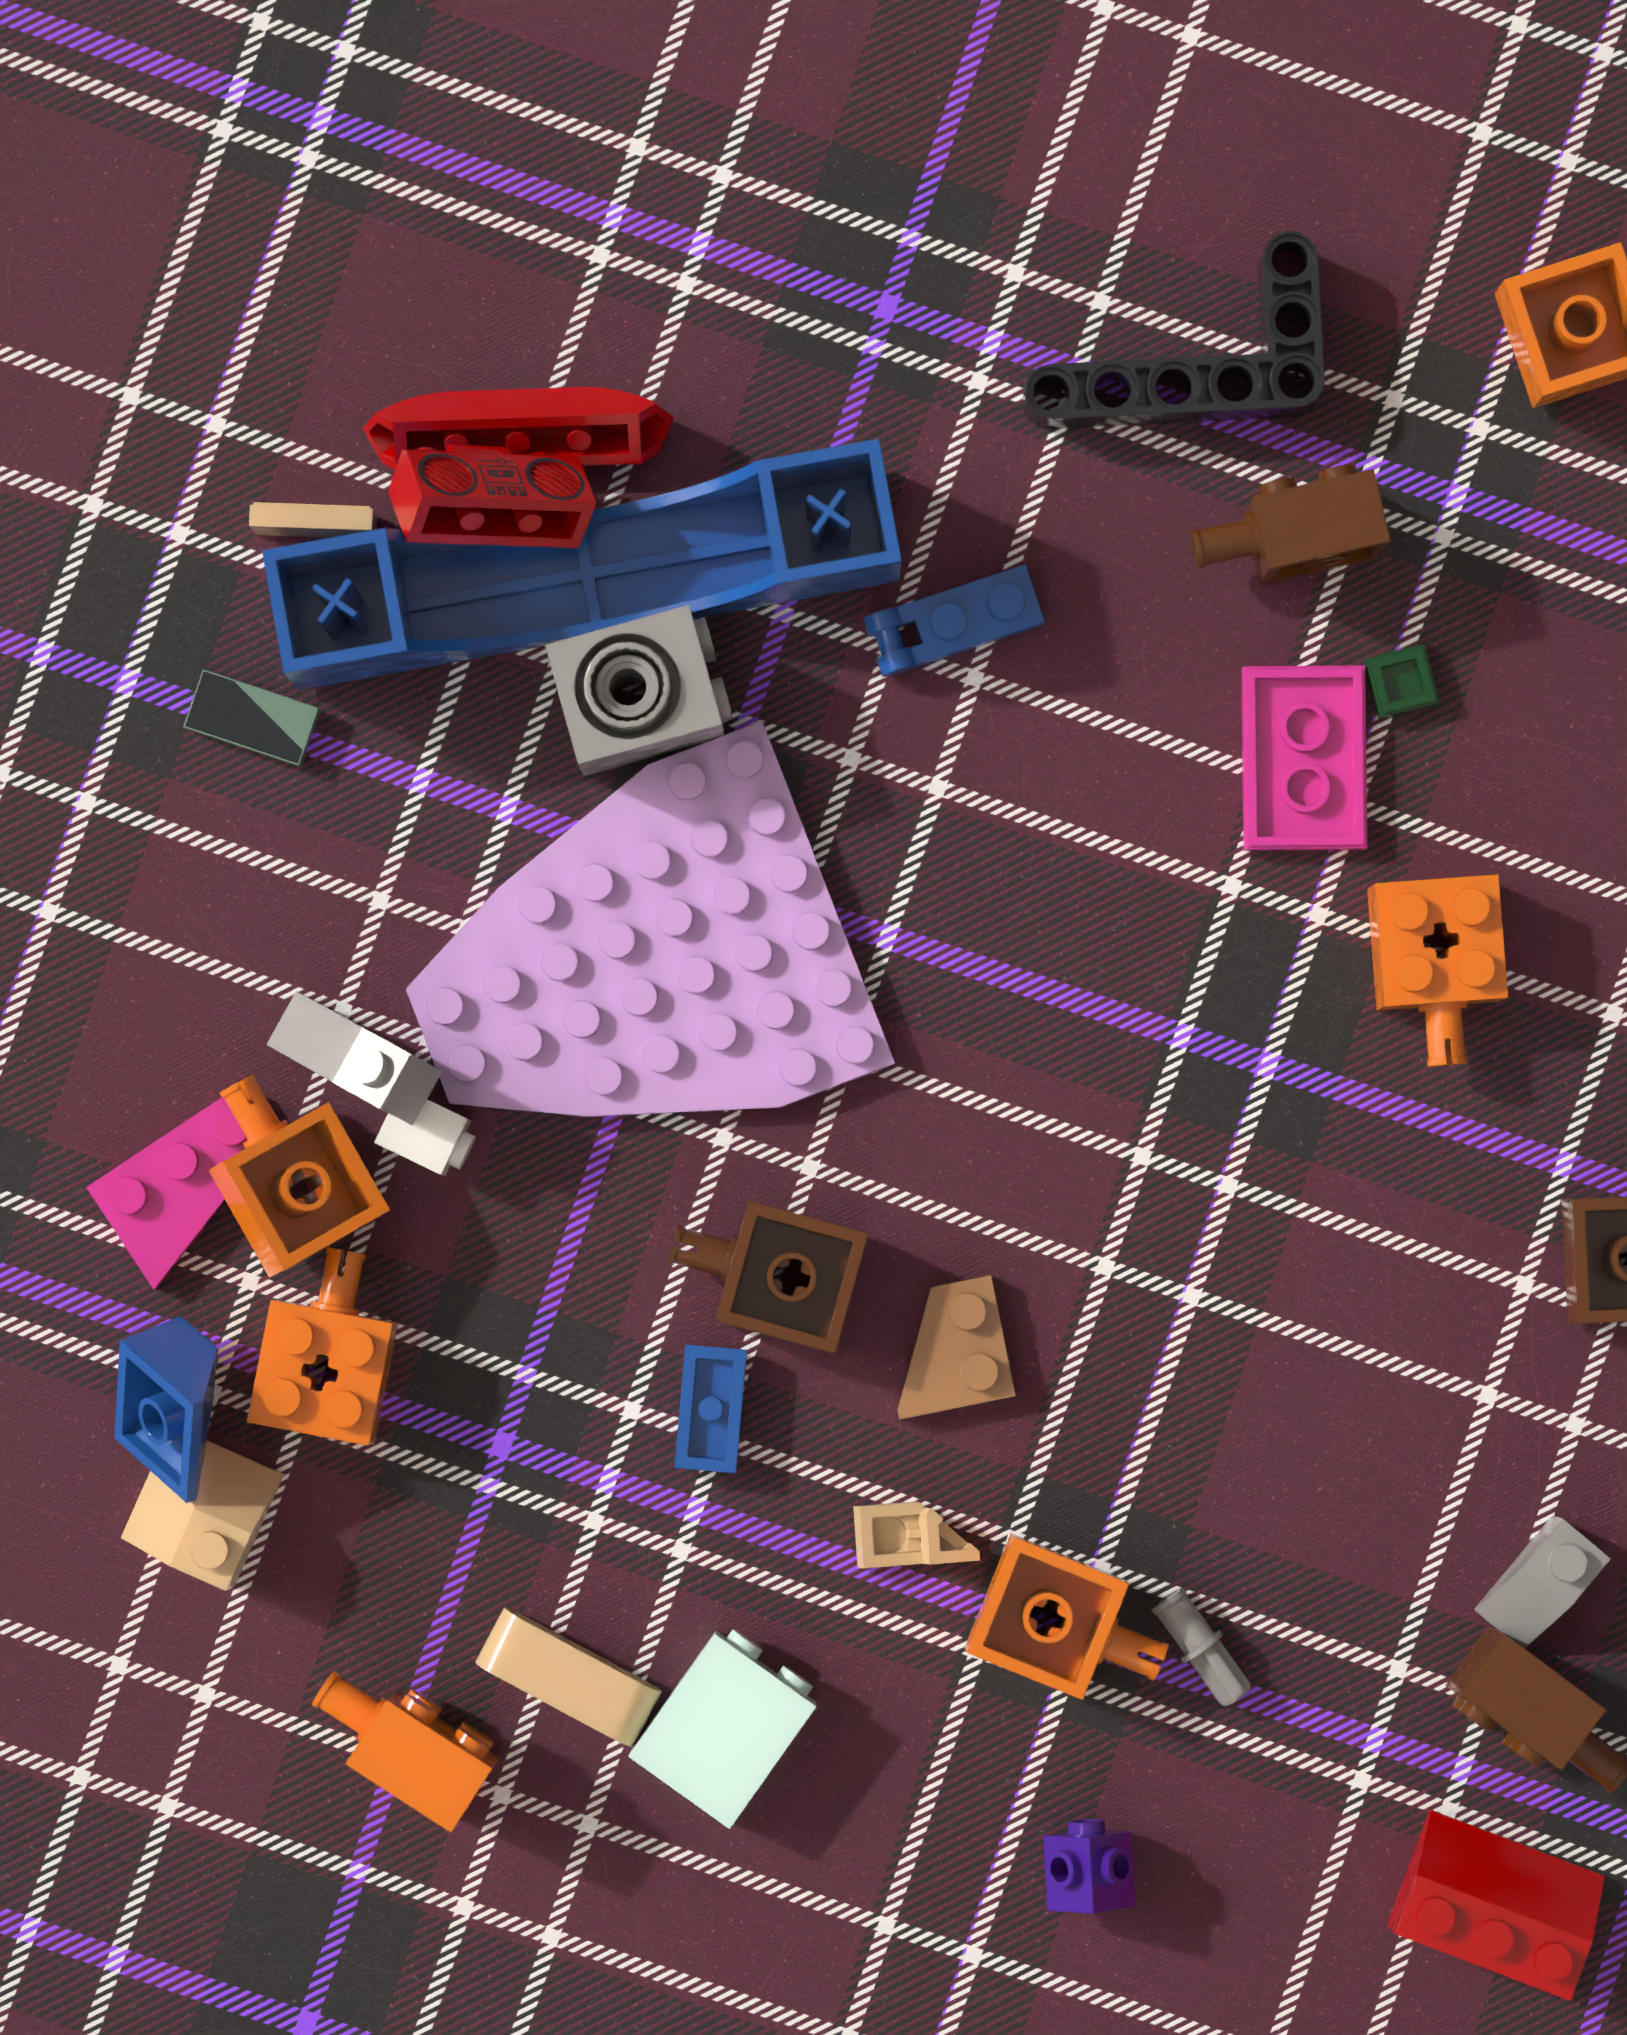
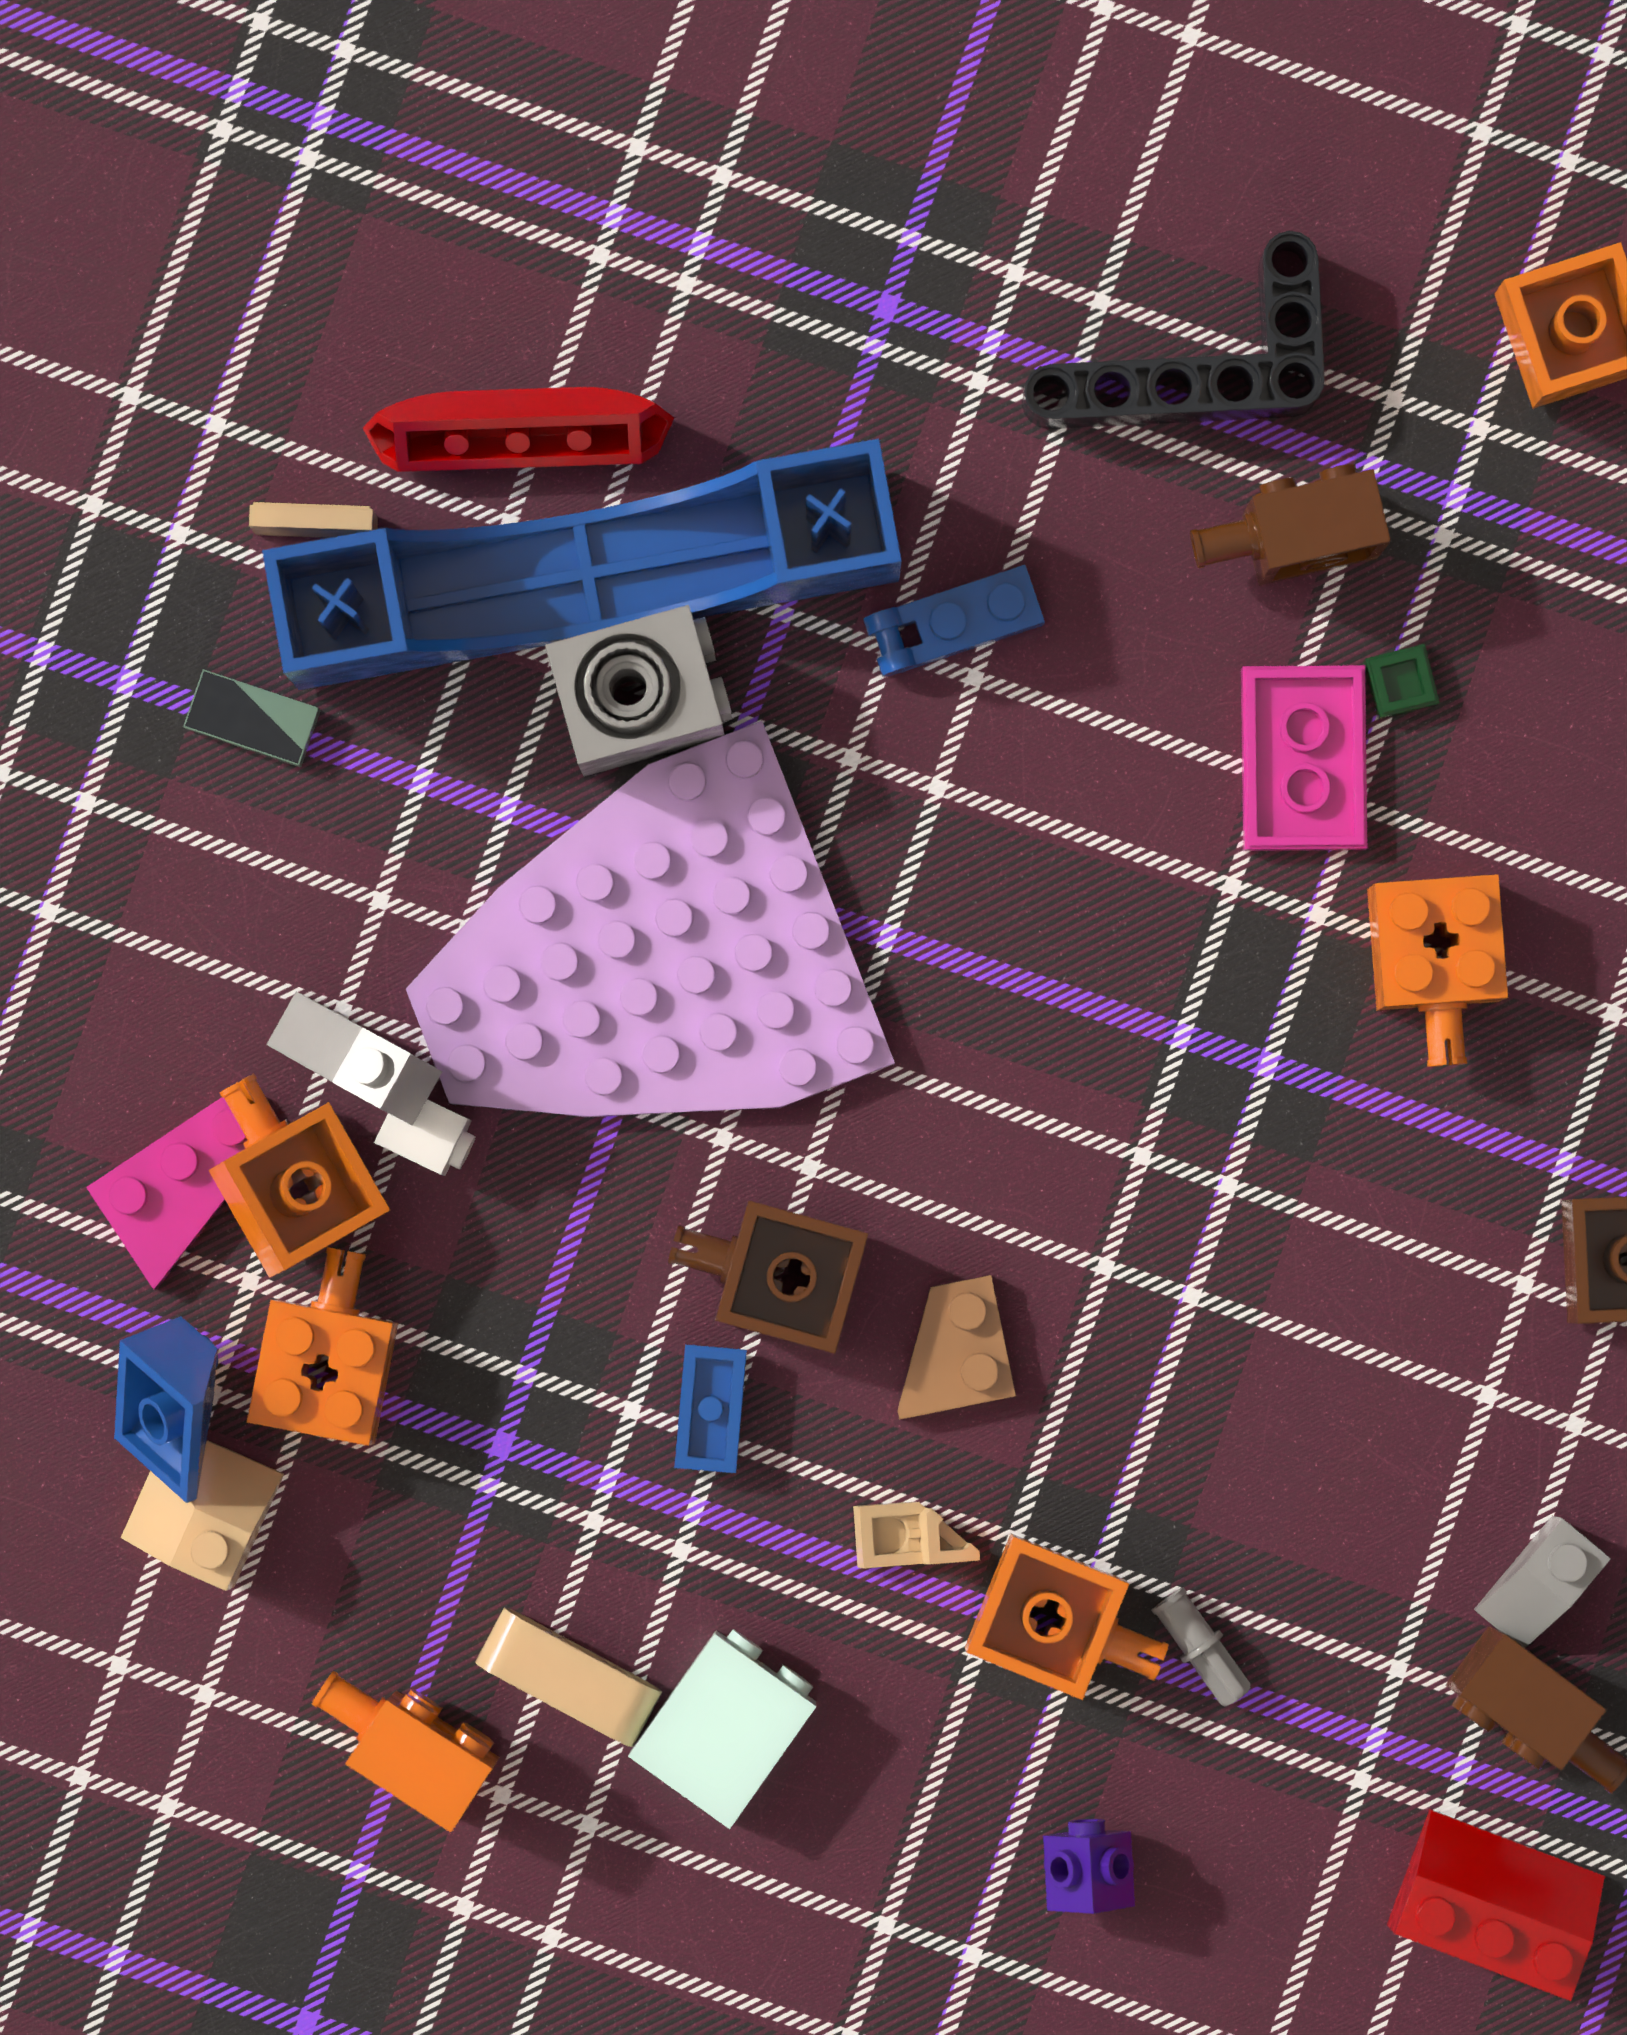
red piece [388,444,596,548] -> none

